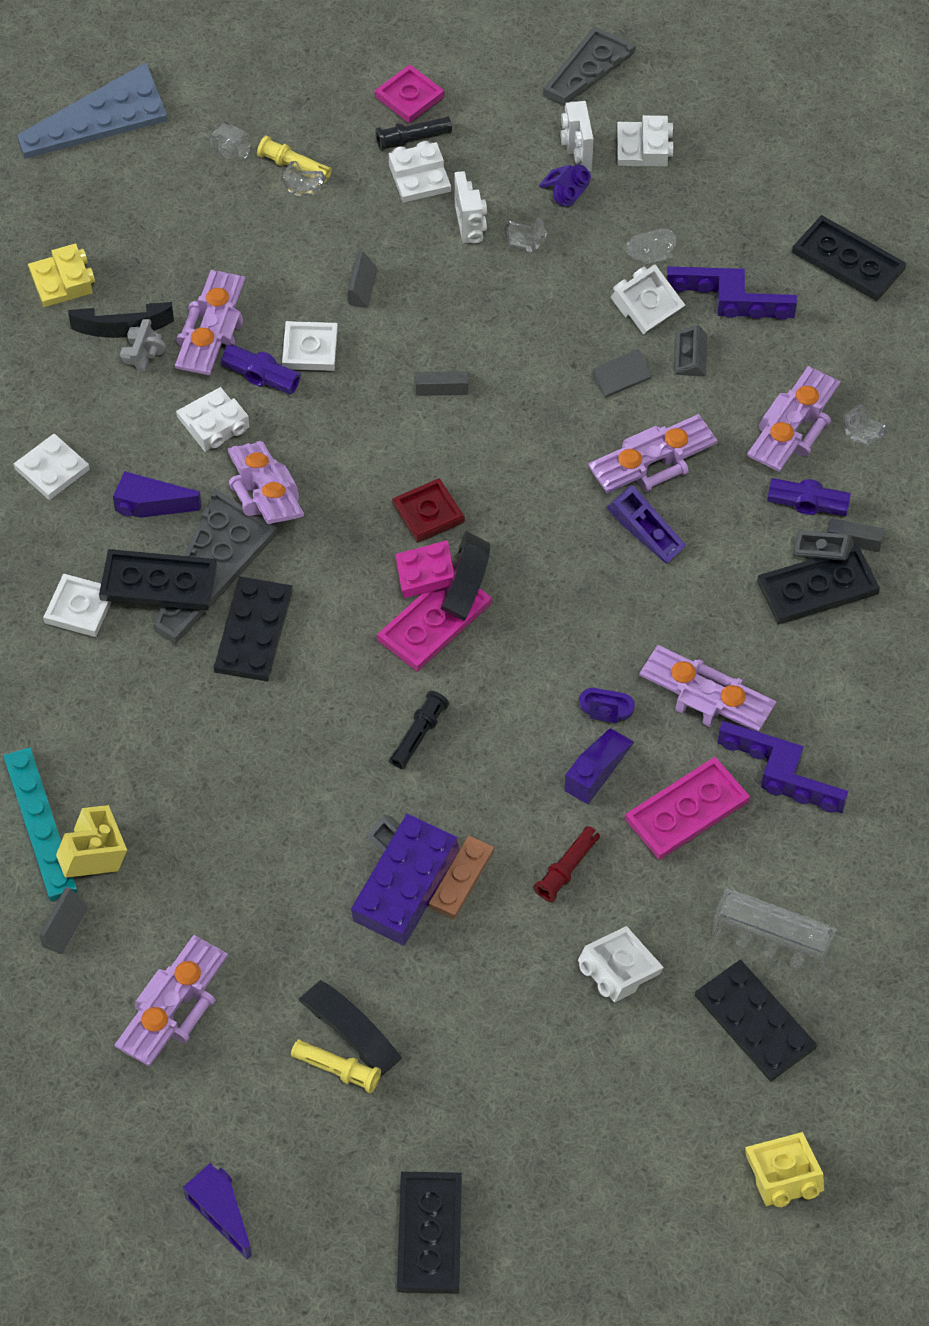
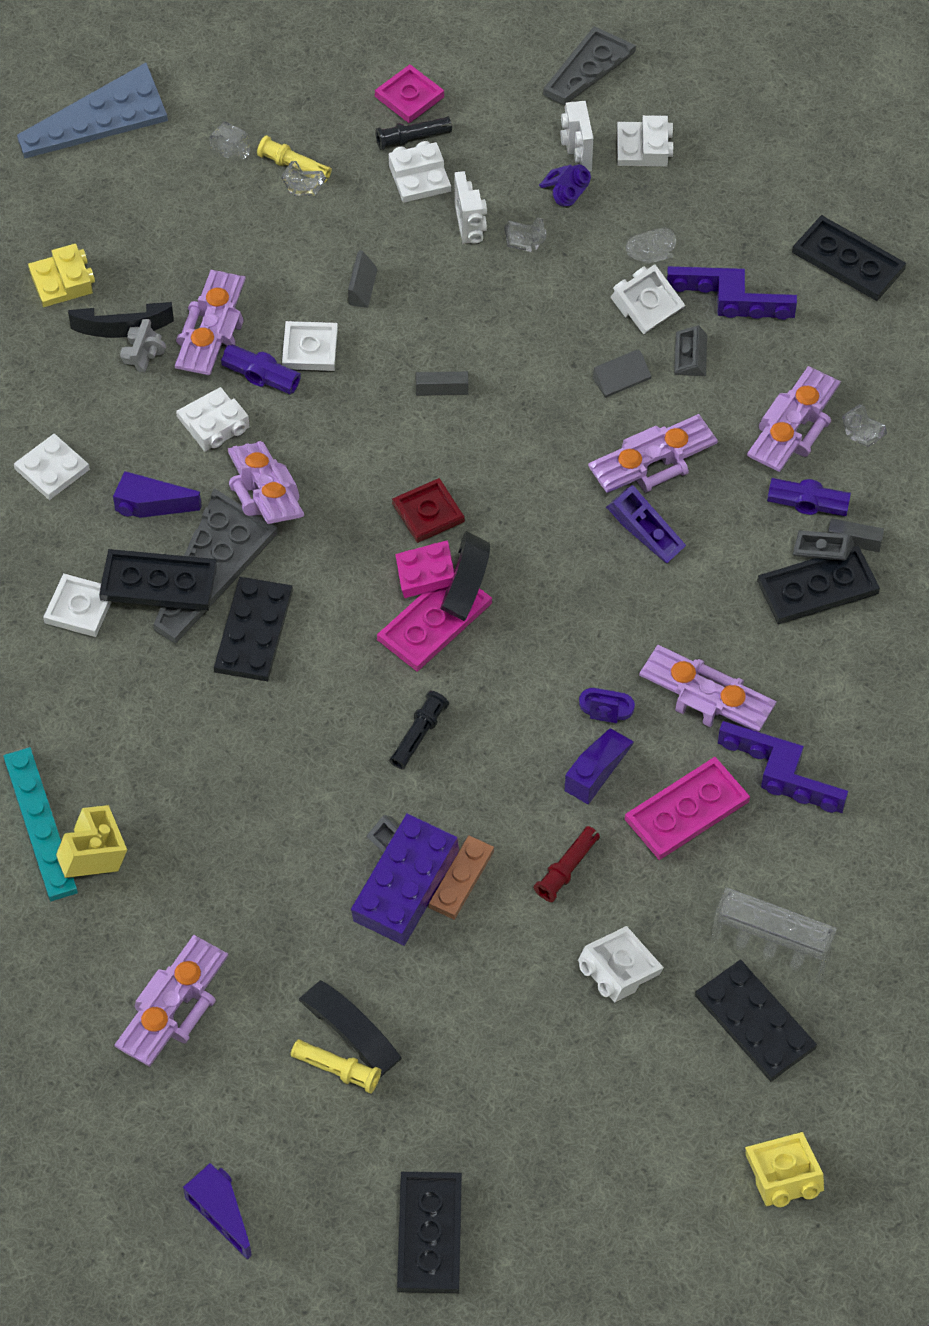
dark grey slope [39,887,88,954] -> none

